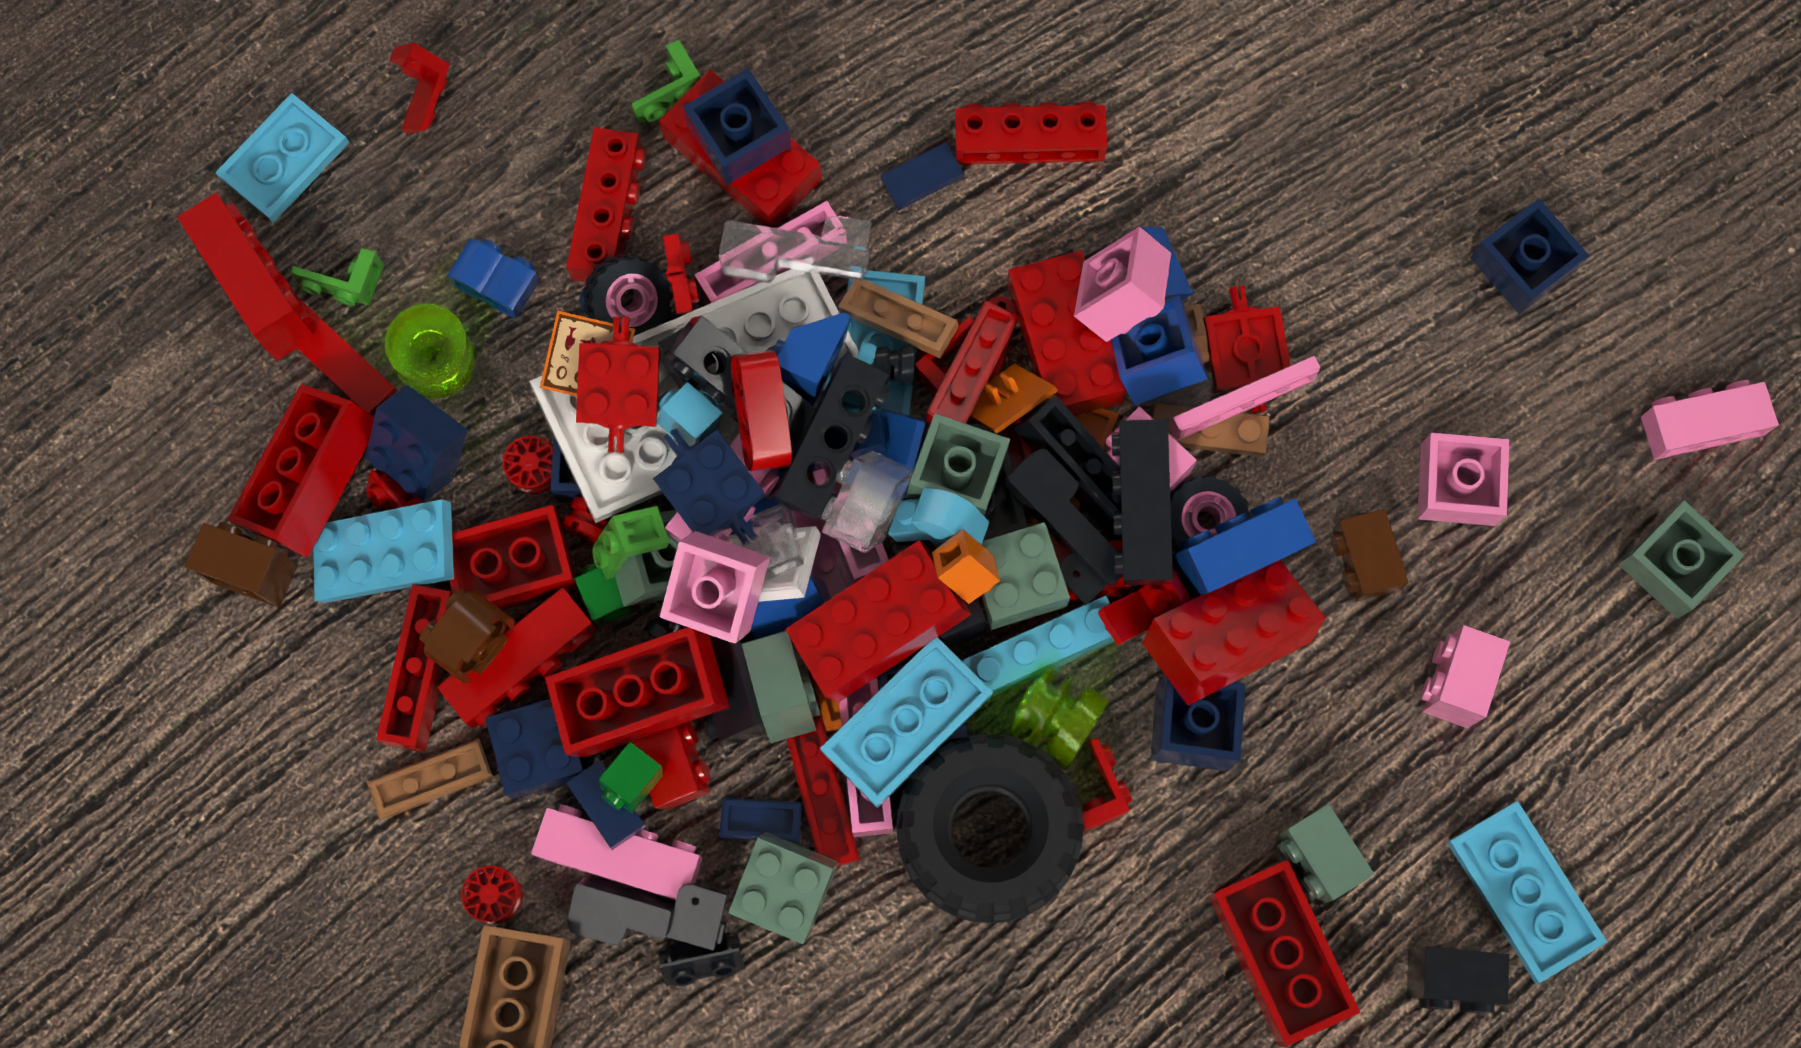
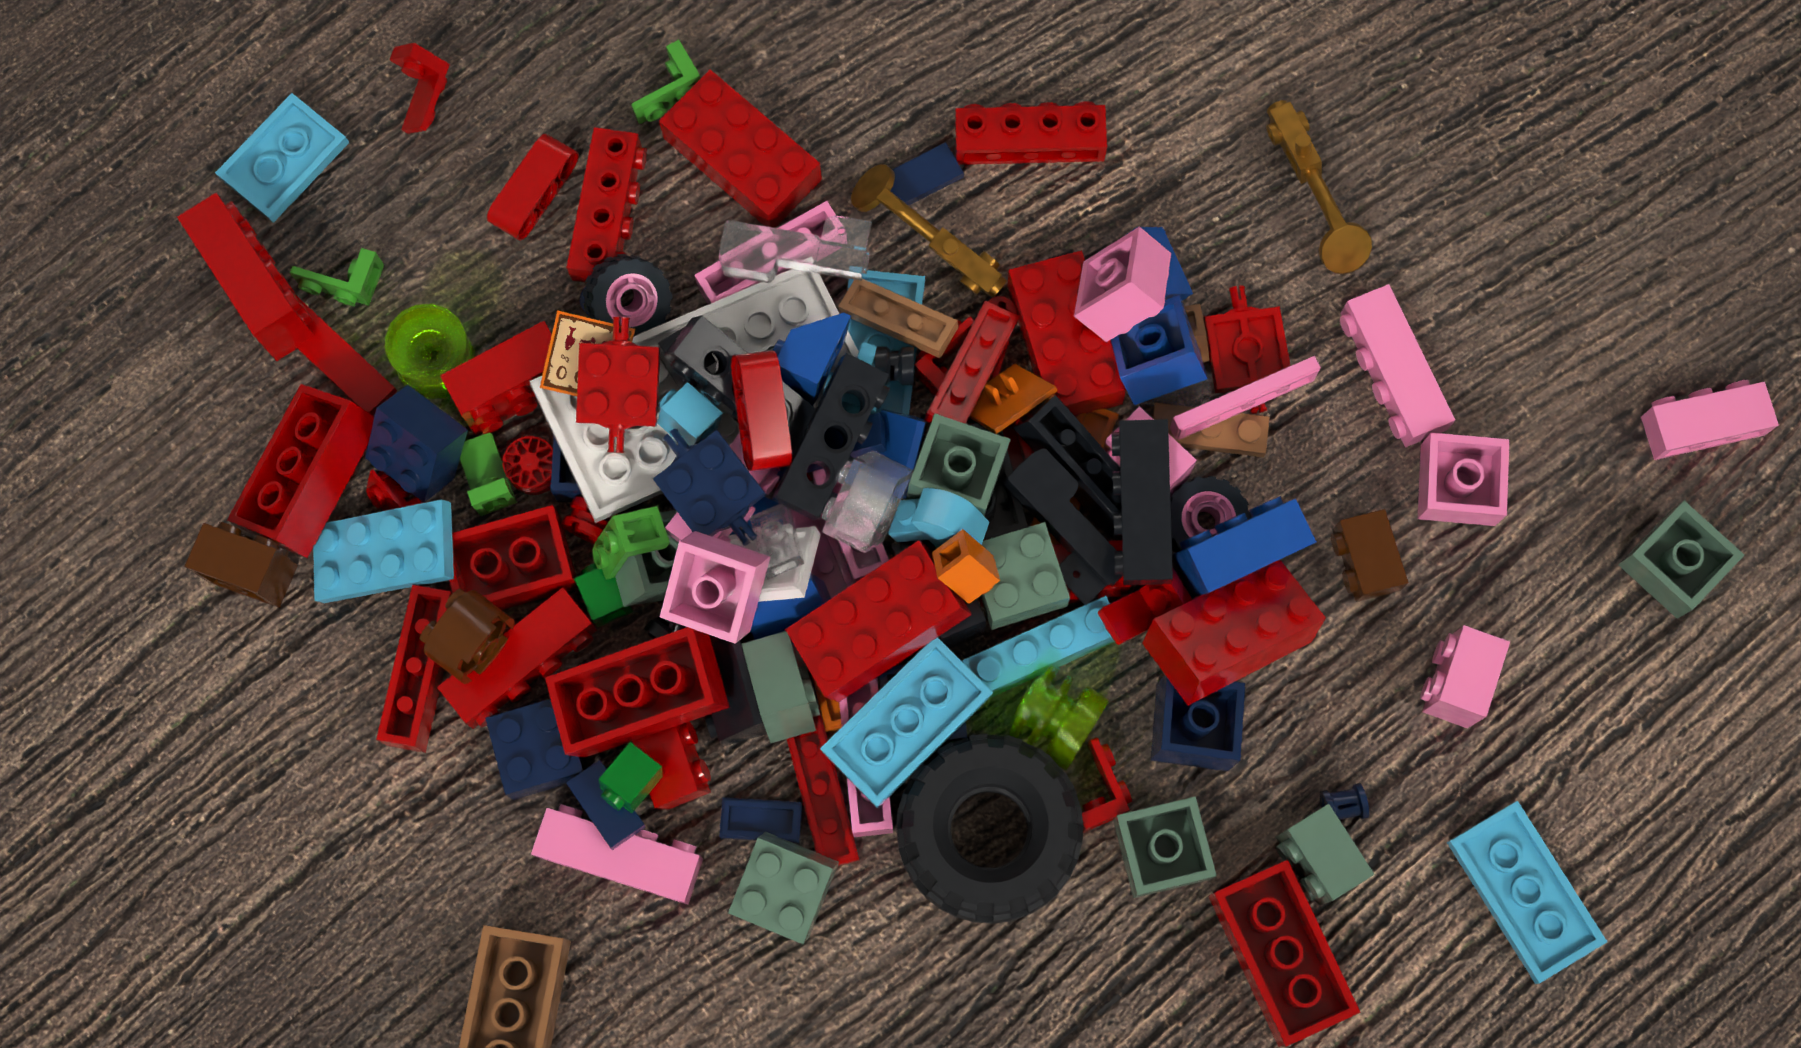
medium nougat tile [367,739,495,820] -> none
blue brick [447,238,539,319] -> none
red wheel [461,865,523,924] -> none
black piece [568,876,728,951] -> none
black hinge [659,932,745,986] -> none
red plate [663,234,699,314] -> none
dark blue brick [683,68,792,185] -> none
black brick [1406,947,1510,1014] -> none
dark blue brick [1470,199,1590,315] -> none
none -> red brick [440,321,552,436]
none -> bright green bracket [460,433,517,516]
none -> red beam [487,133,579,241]
none -> pearl gold piece [851,164,1008,298]
none -> sand green brick [1113,797,1217,898]
none -> pearl gold piece [1266,100,1372,274]
none -> dark blue bush [1320,783,1369,820]
none -> bright pink brick [1340,284,1455,448]

